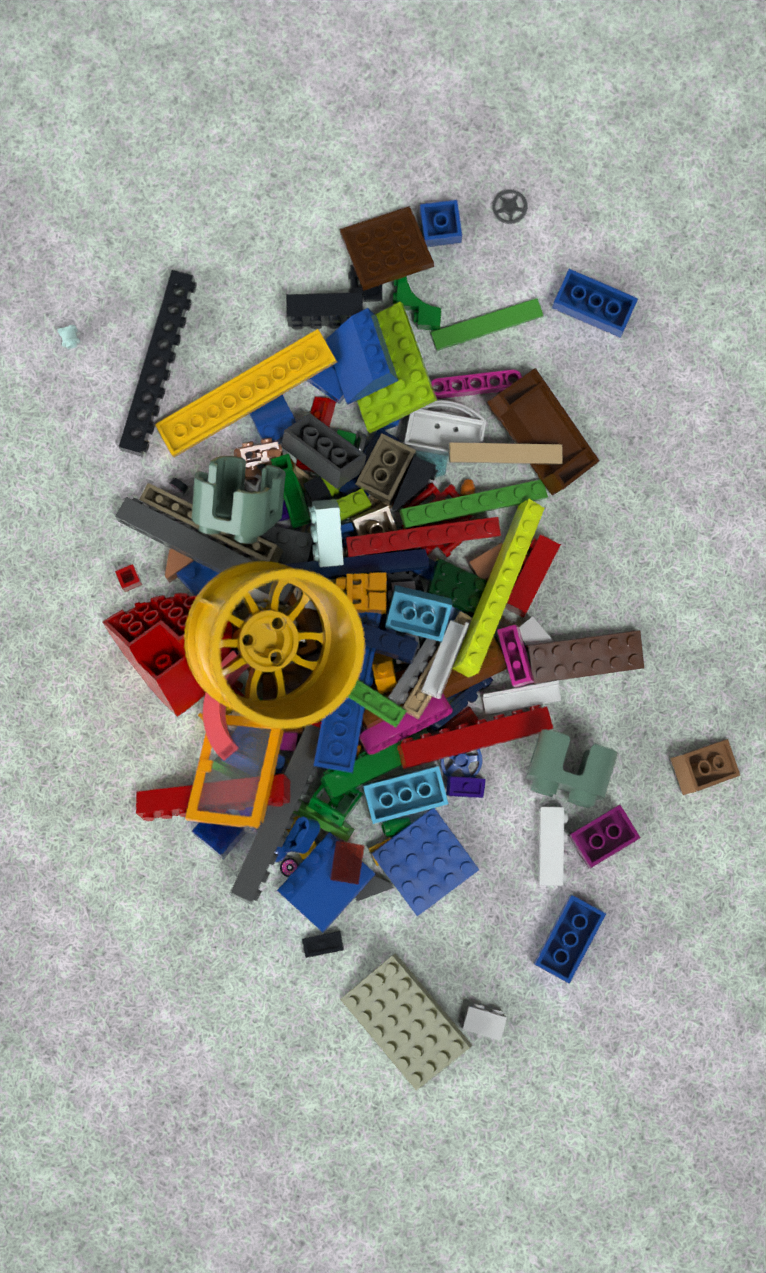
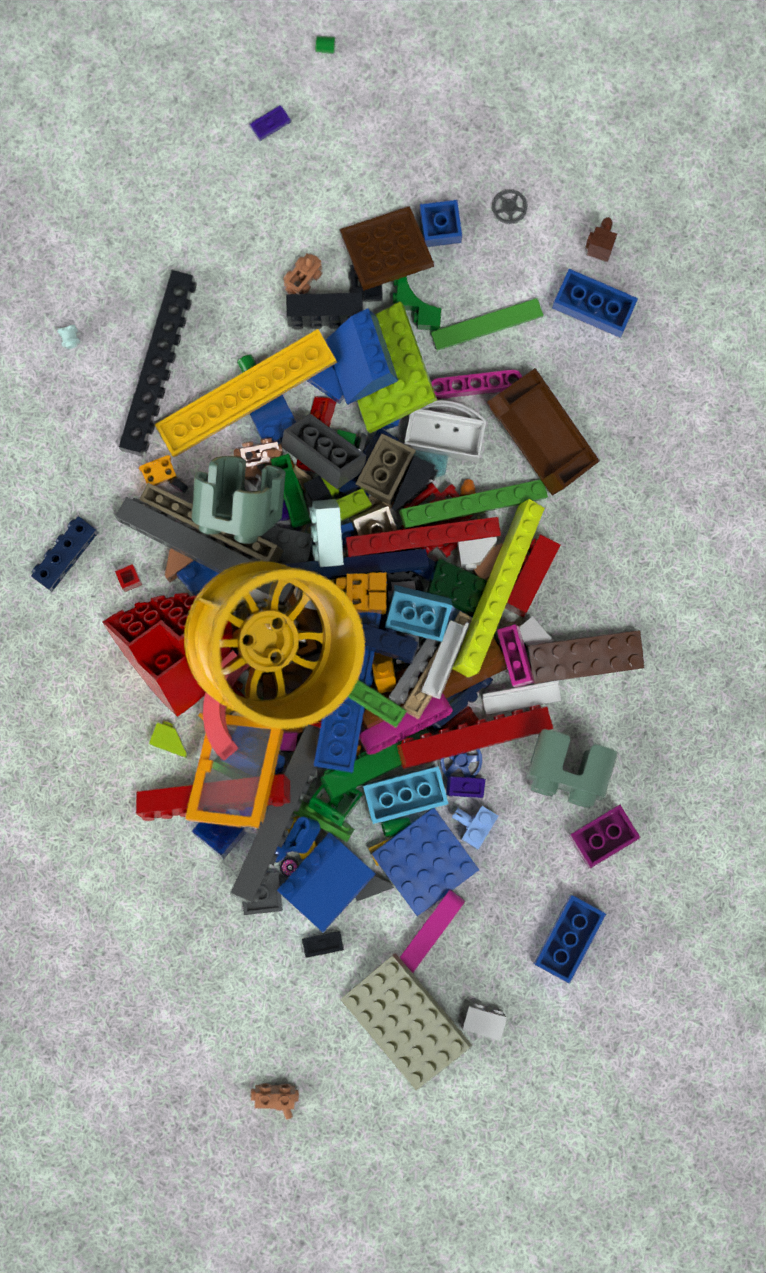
clear red plate [330,841,365,885] -> none
tan tile [449,442,562,464] -> none
white brick [538,807,568,886] -> none
medium nougat slope [670,739,741,795] -> none
none -> dark blue brick [31,516,99,592]
none -> light orange piece [139,455,177,486]
none -> lime slope [149,721,188,758]
none -> green piece [237,354,257,373]
none -> dark grey plate [242,872,283,915]
none -> dark purple plate [250,105,291,141]
none -> nougat brick [251,1083,299,1120]
none -> nougat brick [284,253,323,294]
none -> green piece [315,35,336,54]
none -> dark pink beam [400,890,465,973]
none -> light blue brick [452,806,498,850]
none -> white slope [458,537,497,570]
none -> copper brick [585,217,618,262]

